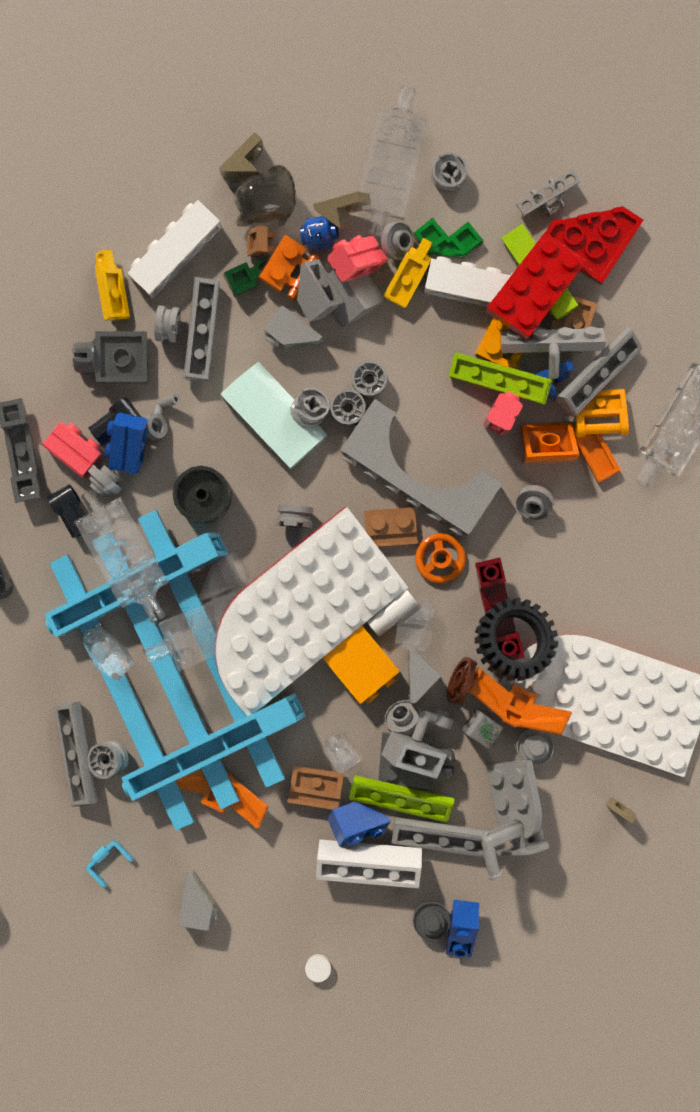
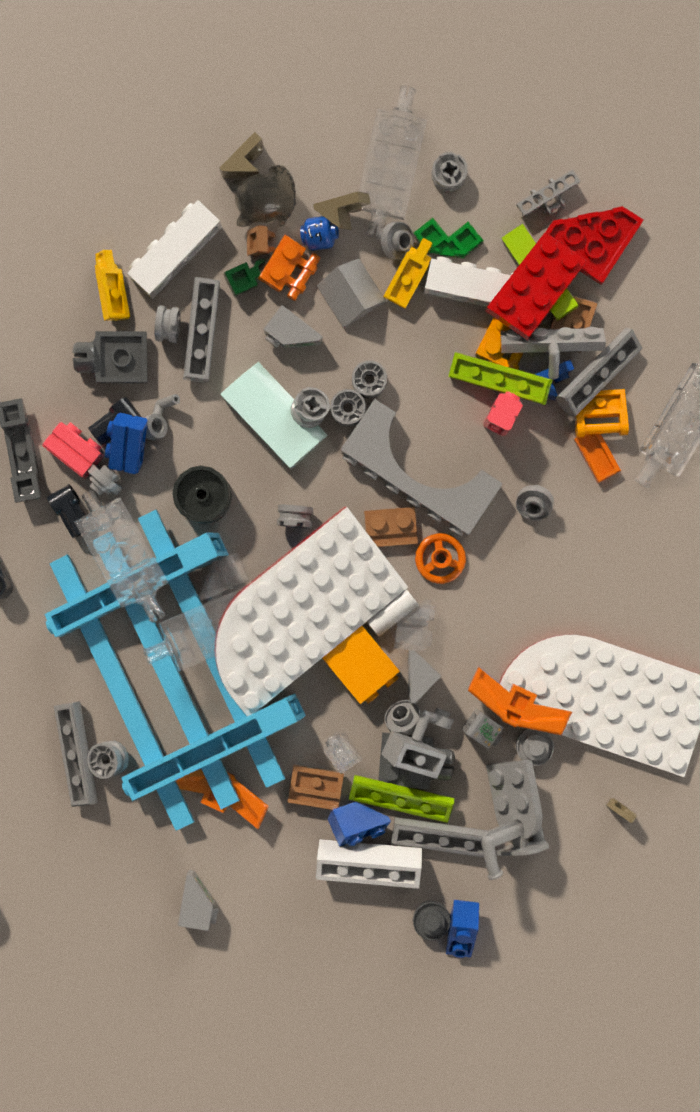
clear slope [81,622,135,681] -> none
medium azure piece [86,840,135,888] -> none
light grey slope [297,259,344,322] -> none
white tile [305,954,331,982] -> none
coral brick [327,235,387,282] -> none
copper wheel [447,657,477,705] -> none
dark red slope [475,557,525,660] -> none
black tyre [475,598,558,681] -> none
orange slope [521,422,579,464] -> none

